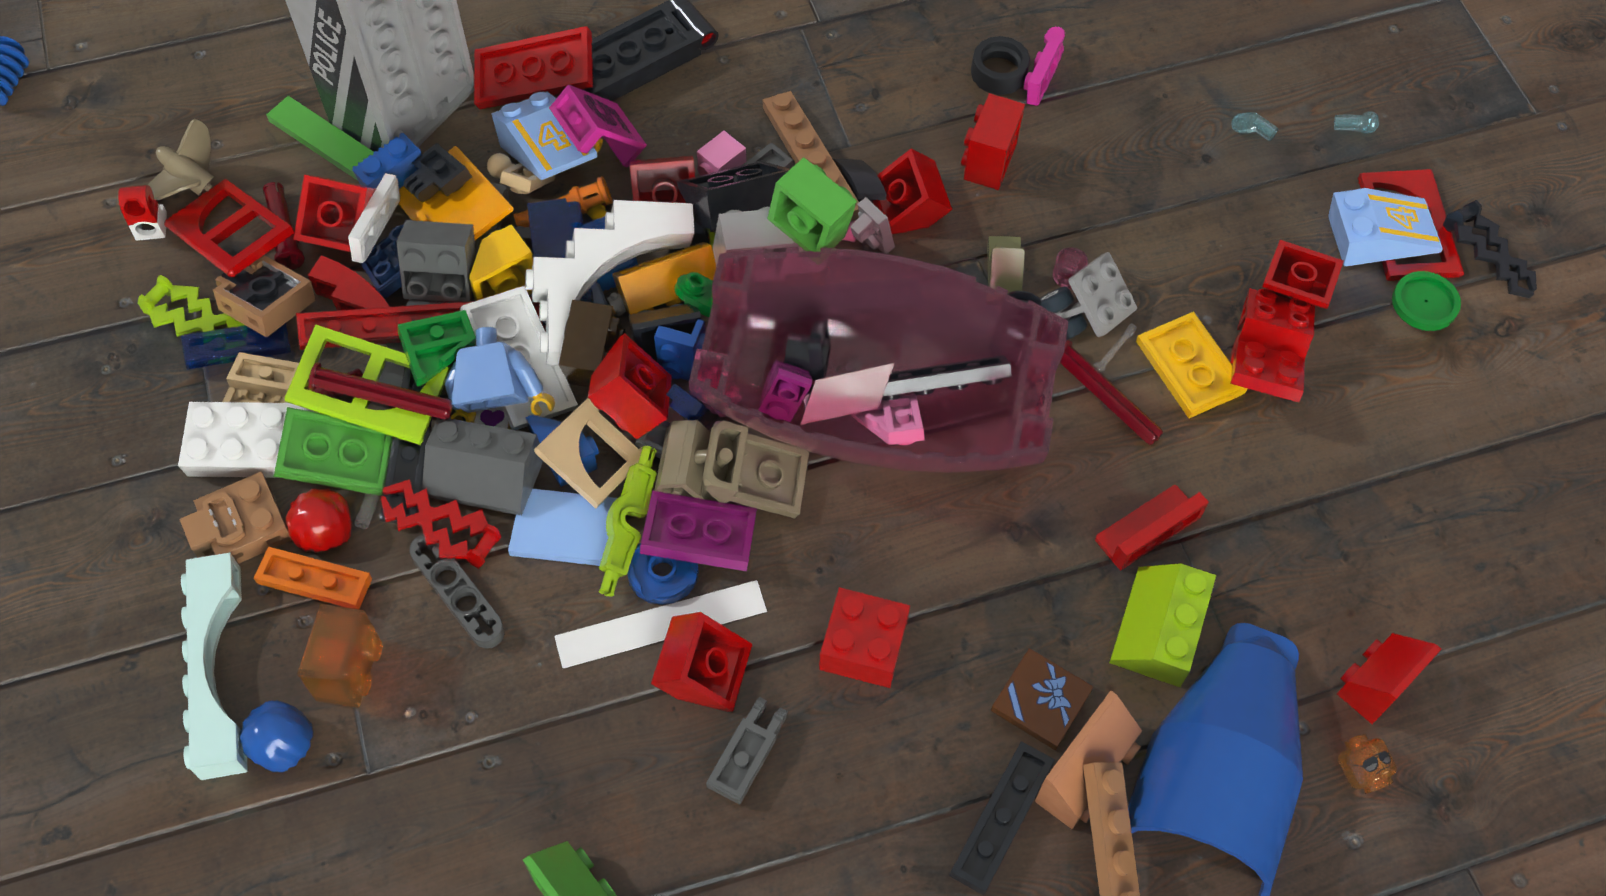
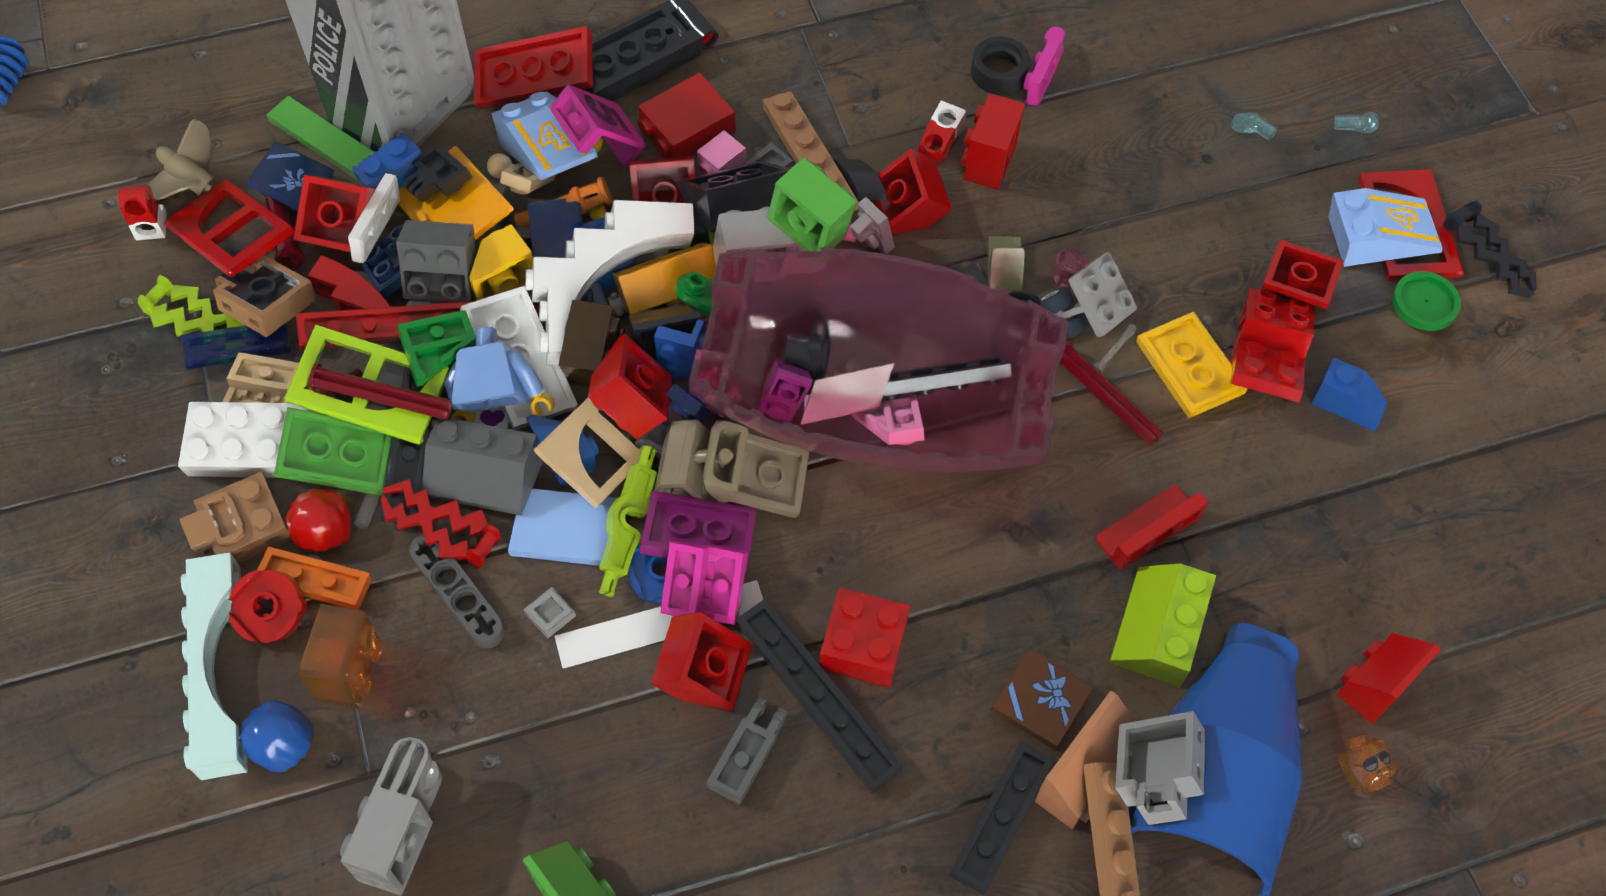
none -> red plate [229,570,308,644]
none -> dark blue tile [247,141,335,211]
none -> light grey brick [340,737,442,896]
none -> light grey tile [524,587,576,639]
none -> red brick [637,73,736,158]
none -> dark pink slope [660,541,748,625]
none -> black plate [736,599,903,794]
none -> leg [918,101,966,164]
none -> light grey piece [1115,711,1205,825]
none -> blue slope [1311,358,1388,431]

